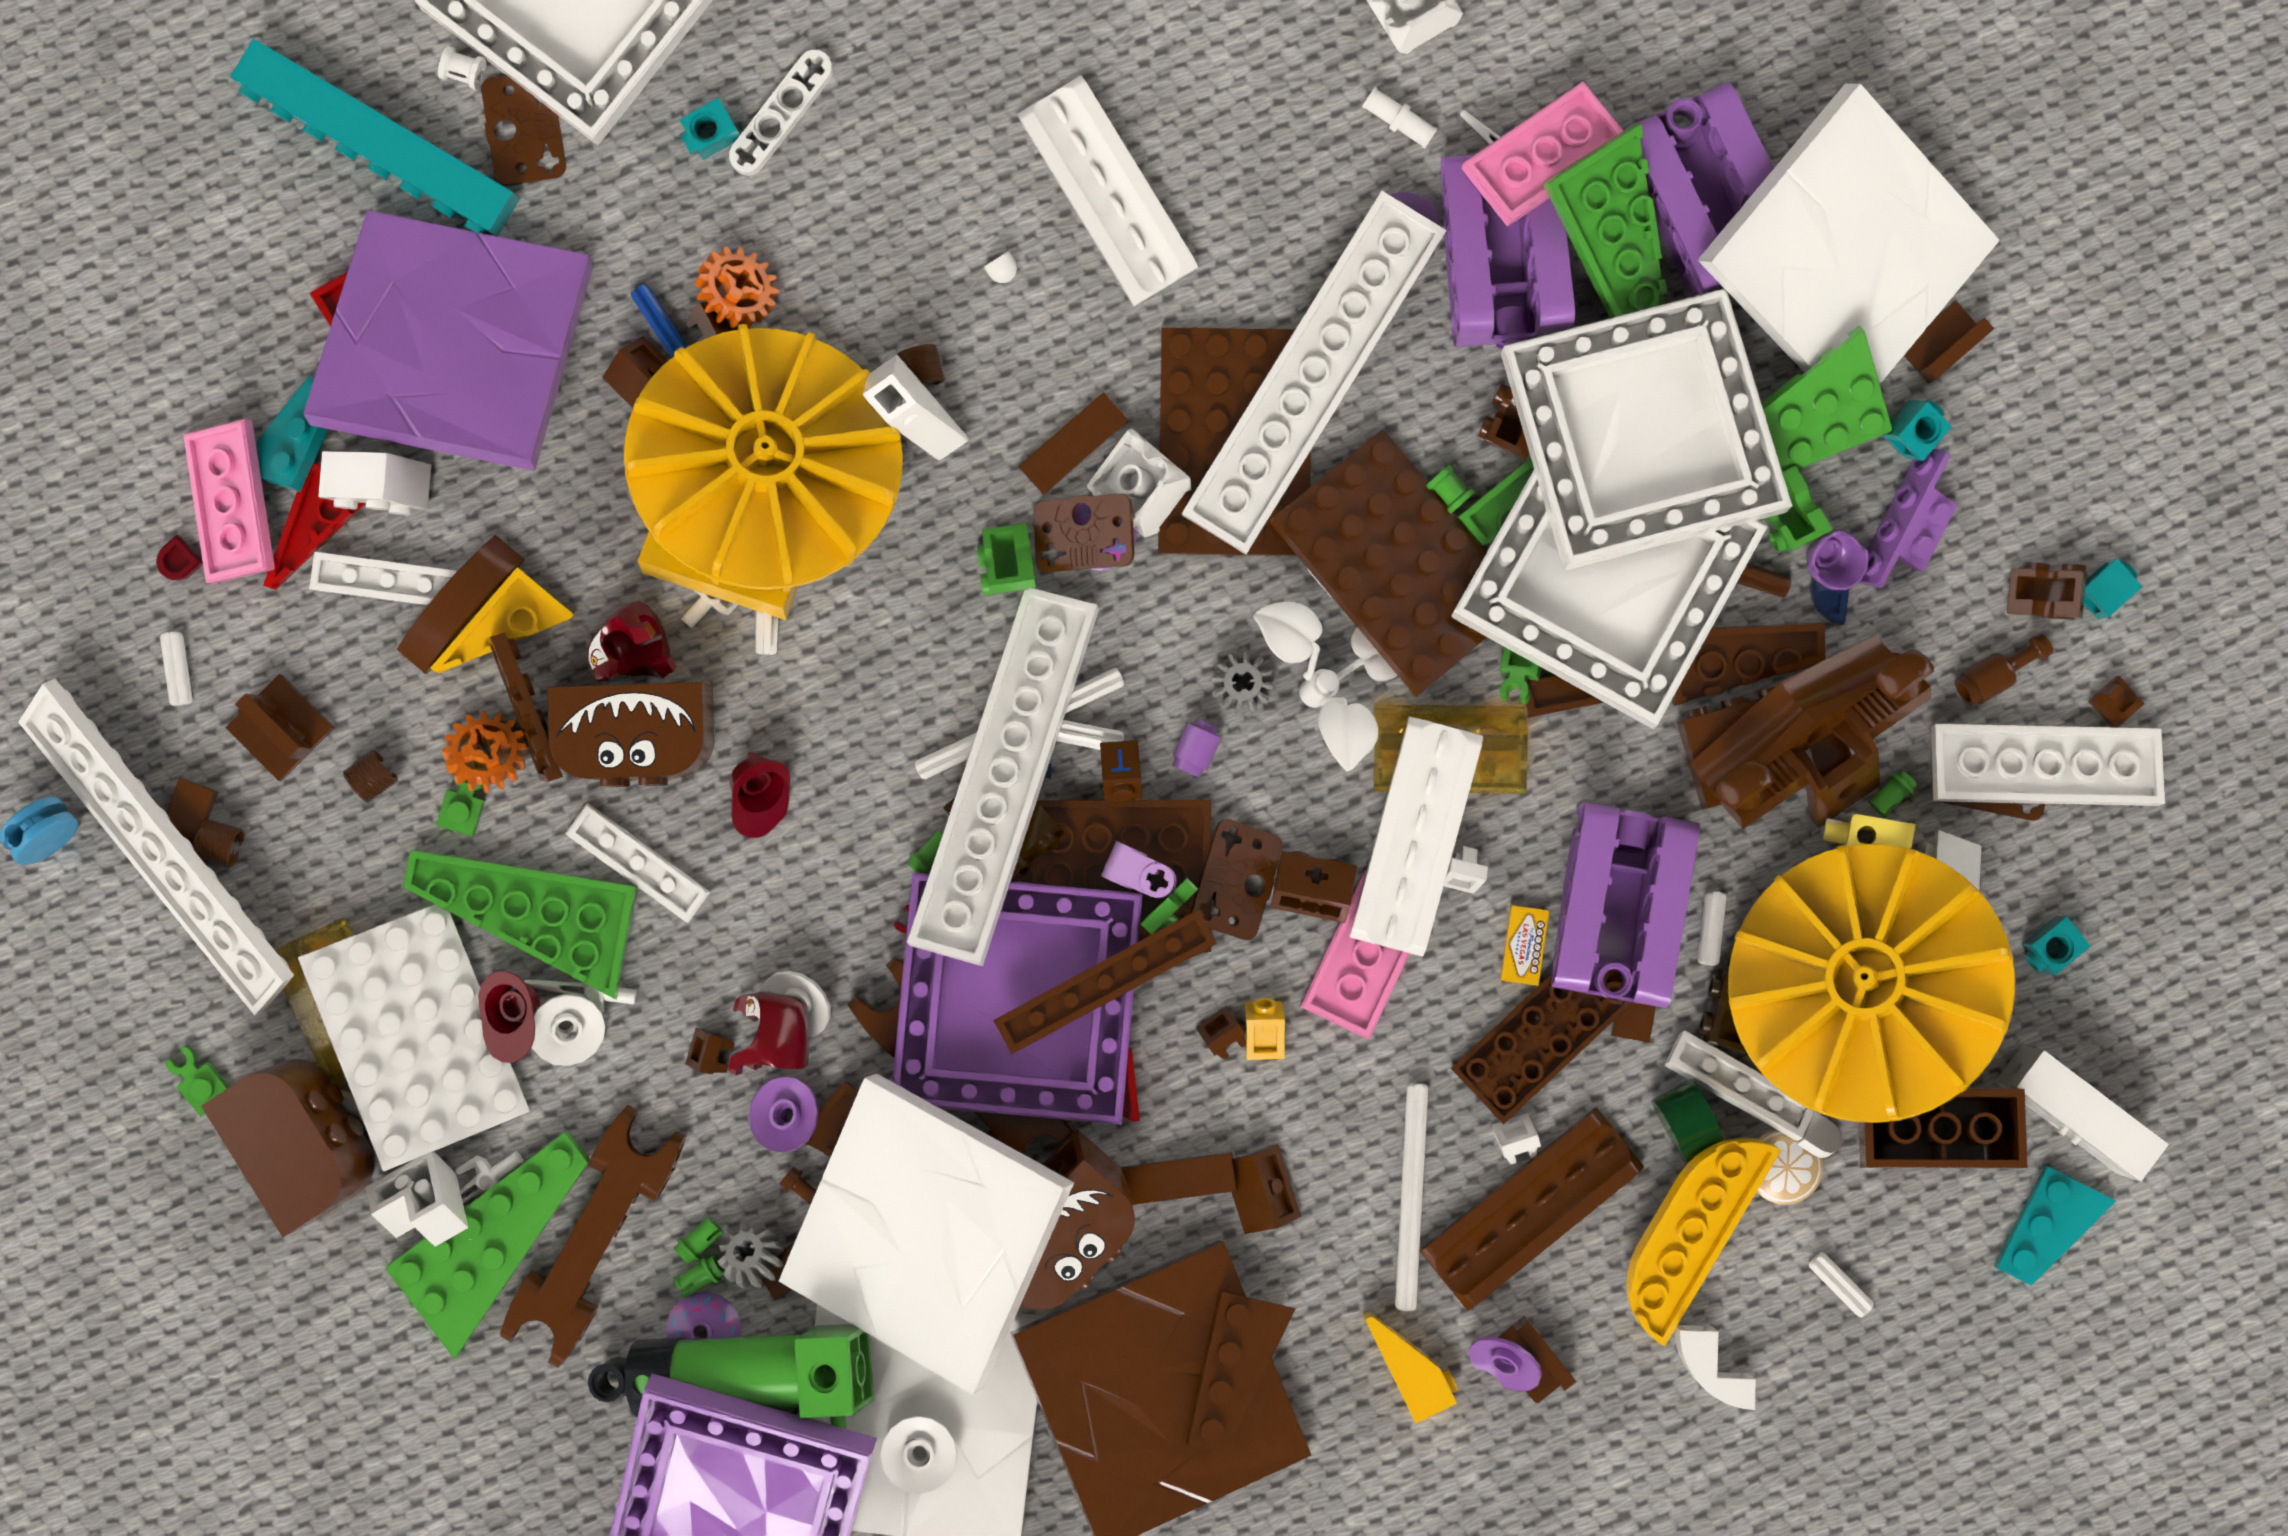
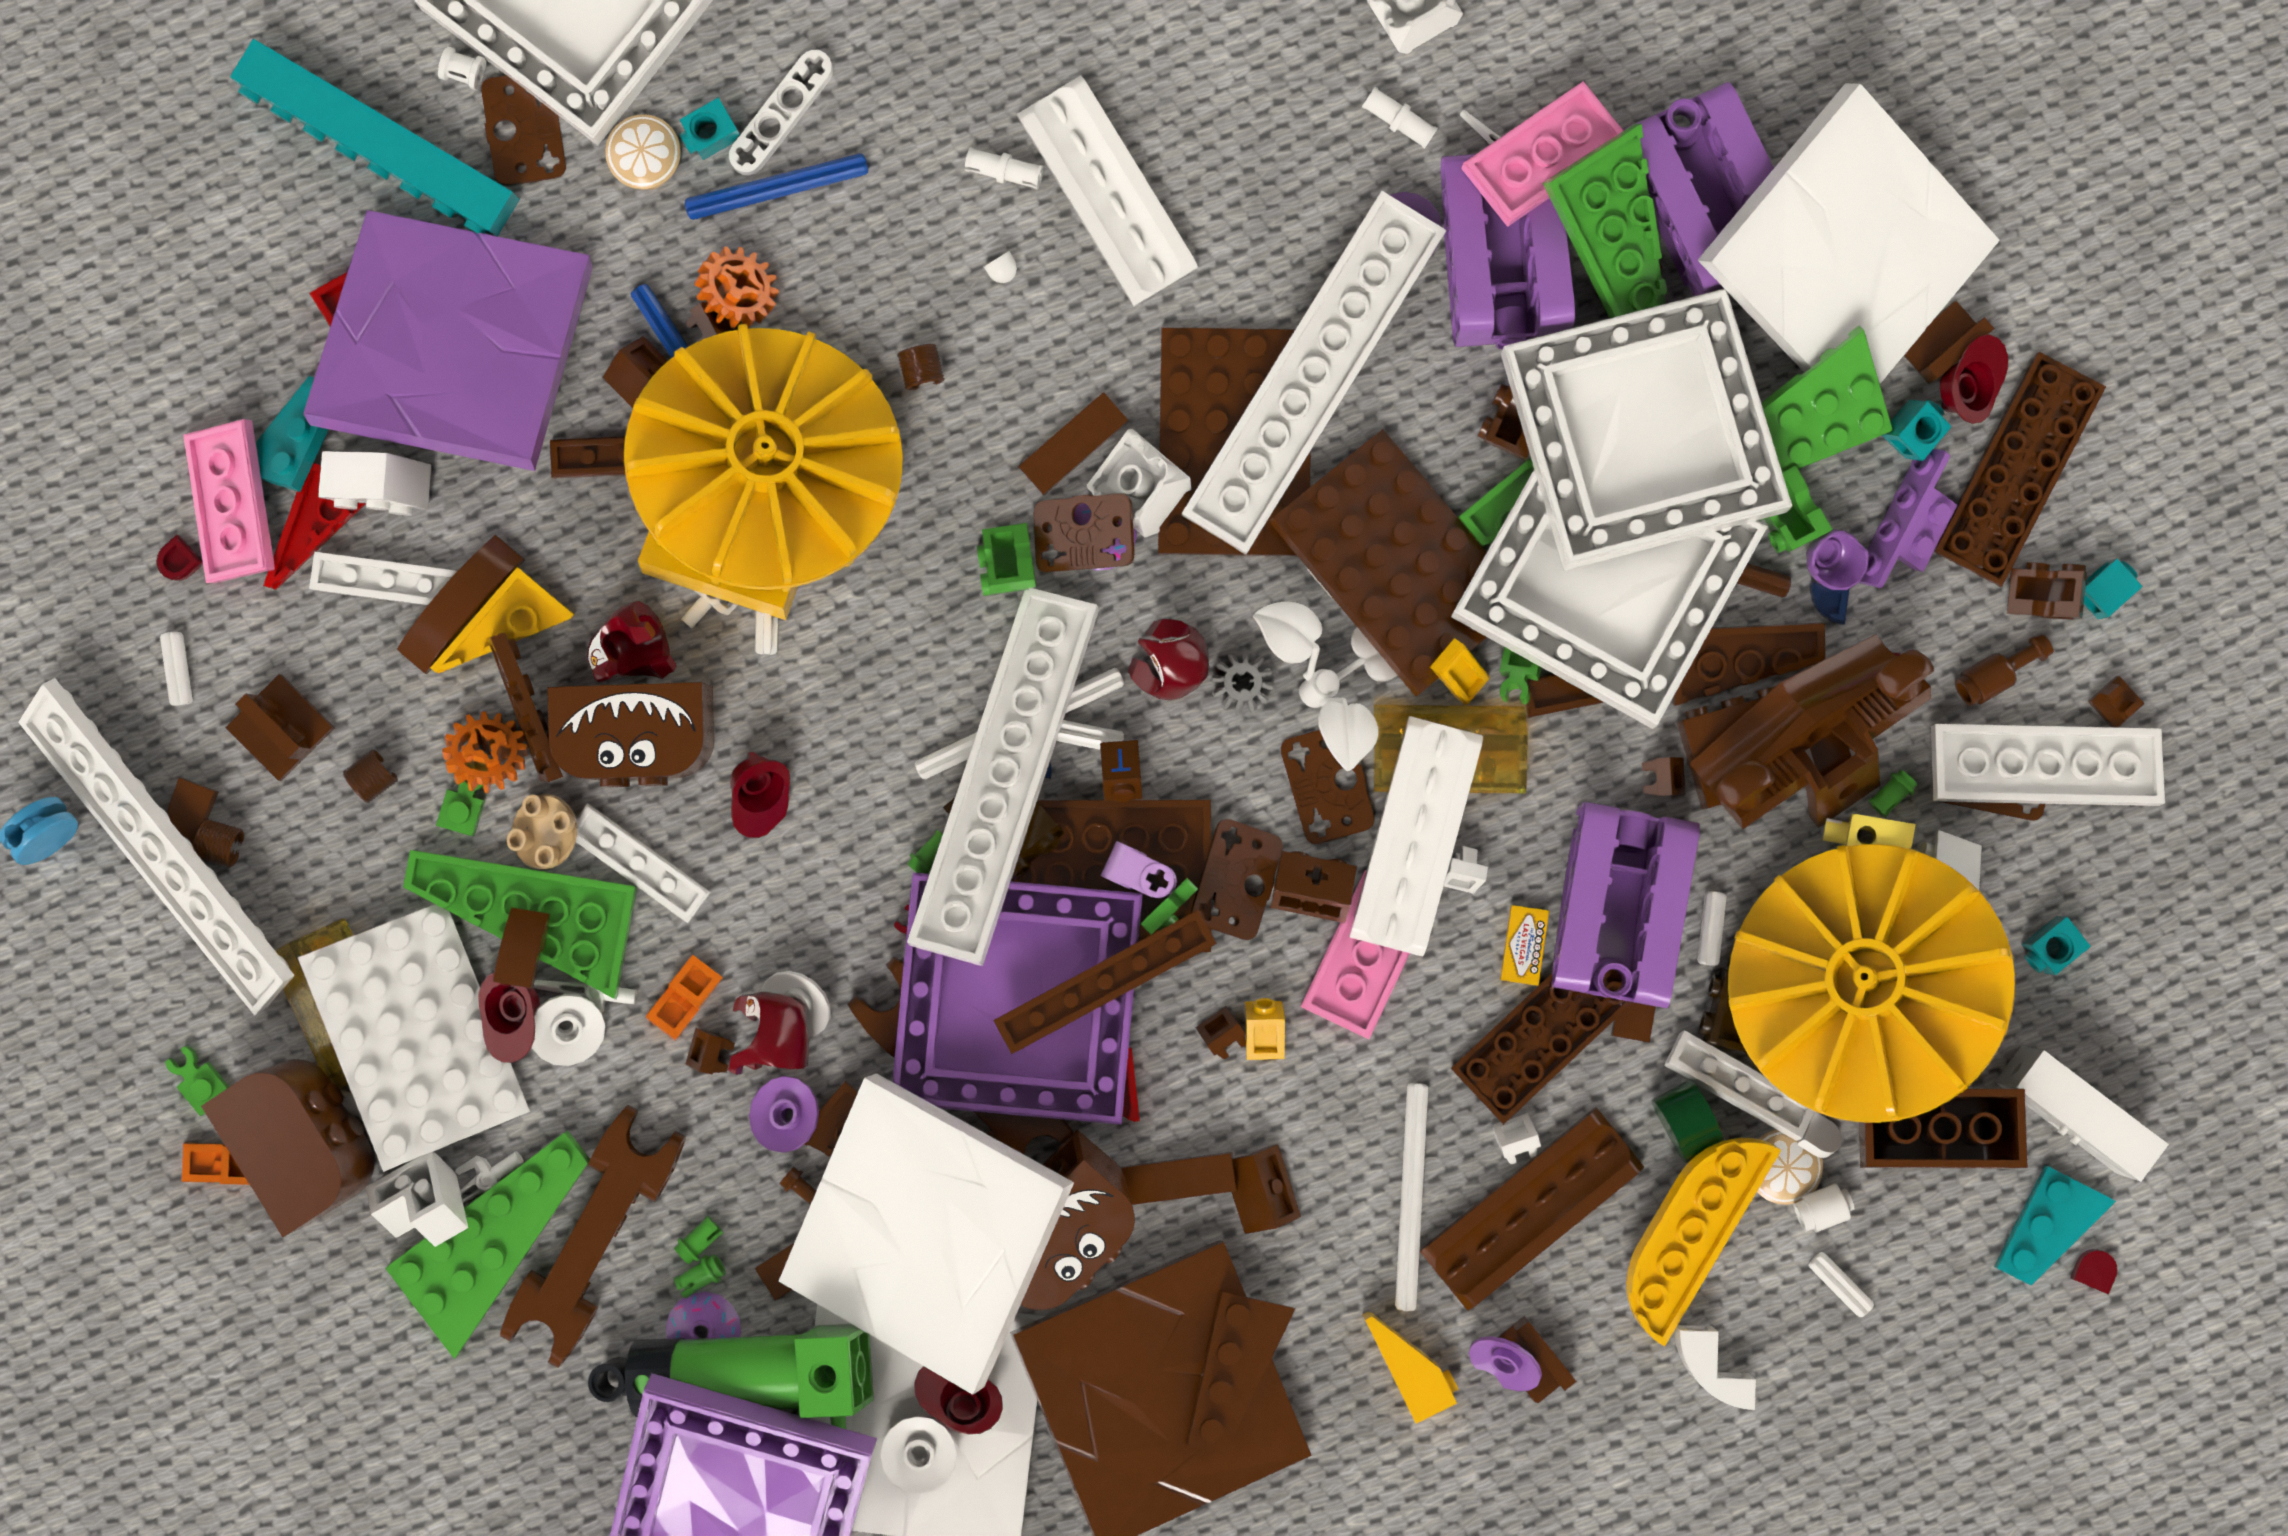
light grey gear [718,1222,785,1289] -> none
white slope [862,355,969,461] -> none
medium lavender brick [1173,718,1222,777] -> none
bright green bush [1426,464,1476,514] -> none
none -> orange slope [181,1142,250,1185]
none -> reddish brown slope [492,907,550,989]
none -> tan dish [507,794,577,870]
none -> reddish brown tile [550,436,625,479]
none -> dish [605,114,681,190]
none -> orange slope [645,954,723,1041]
none -> blue axle [685,153,868,220]
none -> dark red piece [914,1366,1003,1435]
none -> white pin [965,147,1044,190]
none -> dark red piece [1127,619,1210,701]
none -> reddish brown axle [1281,730,1375,844]
none -> yellow tile [1430,638,1490,706]
none -> reddish brown tile [1642,757,1686,796]
none -> white brick [1793,1184,1855,1232]
none -> reddish brown plate [1934,352,2106,587]
none -> dark red piece [1939,334,2008,424]
none -> dark red tile [2070,1249,2118,1295]

